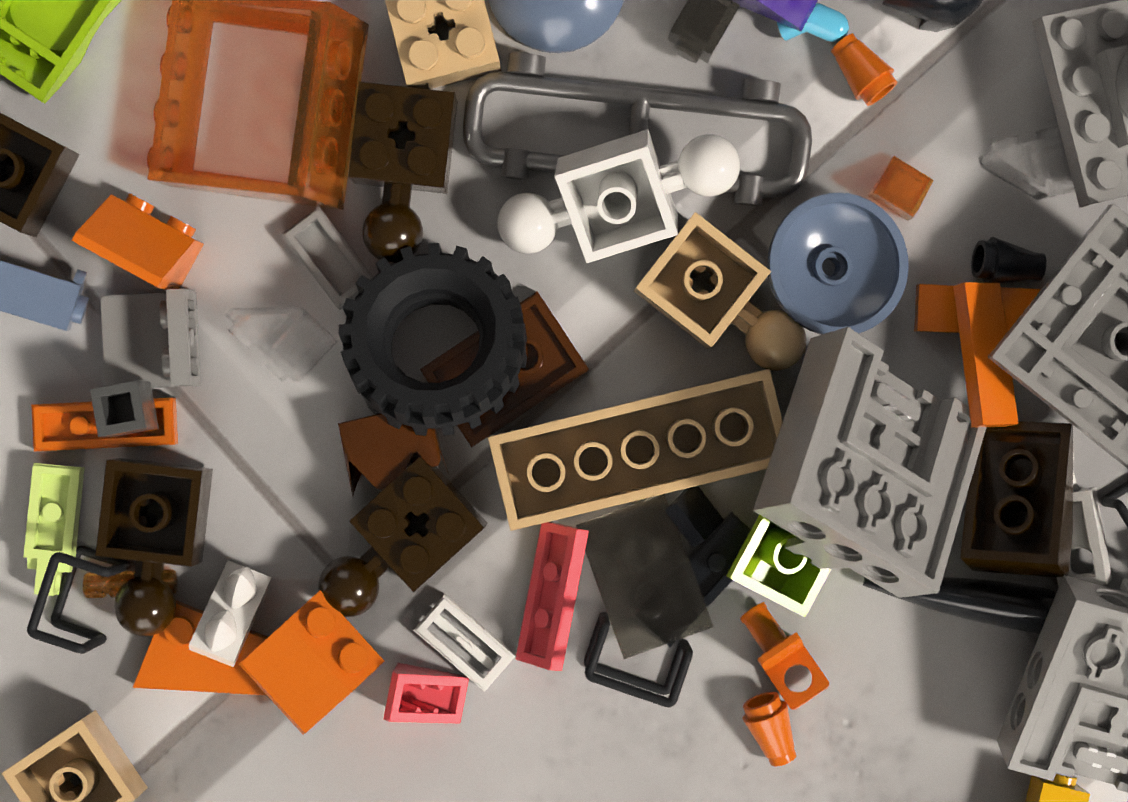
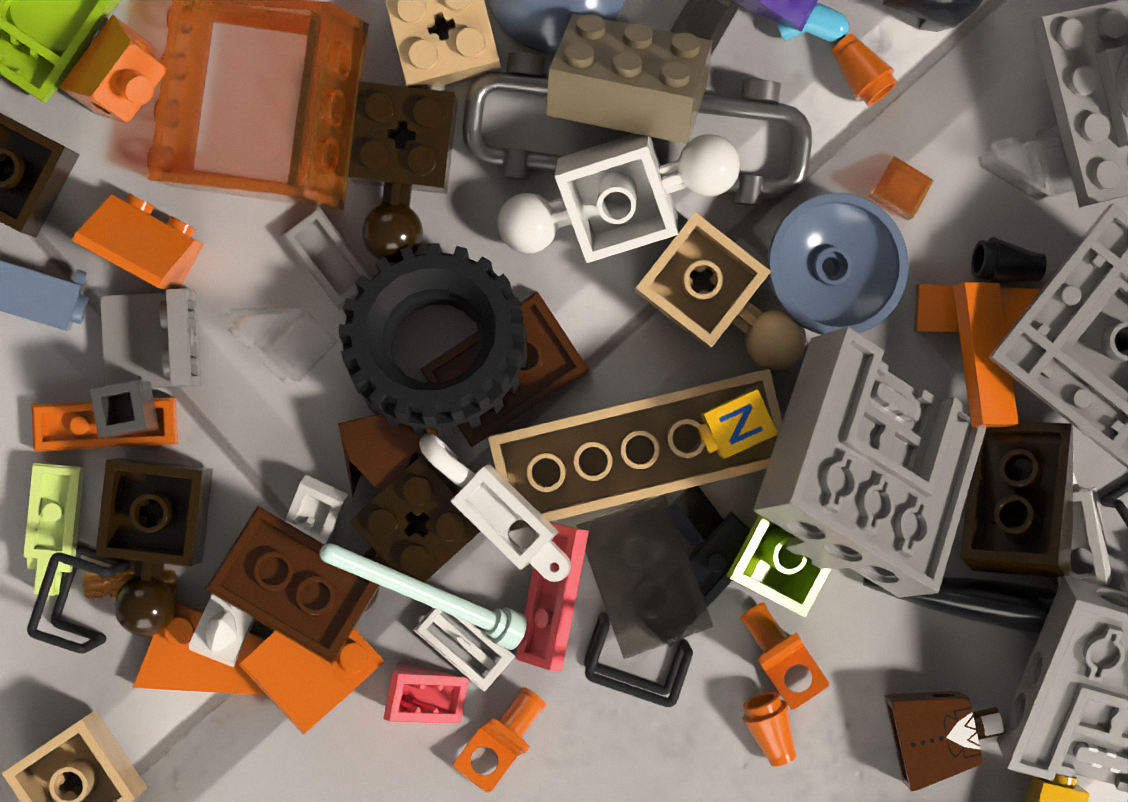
none -> orange torso [59,14,167,123]
none -> reddish brown tile [205,506,380,665]
none -> white bracket [285,475,348,545]
none -> light aqua piece [320,543,527,650]
none -> white piece [419,433,571,582]
none -> orange bracket [453,687,547,793]
none -> dark tan brick [546,13,713,144]
none -> yellow brick [697,389,778,459]
none -> reddish brown torso [884,691,1004,792]

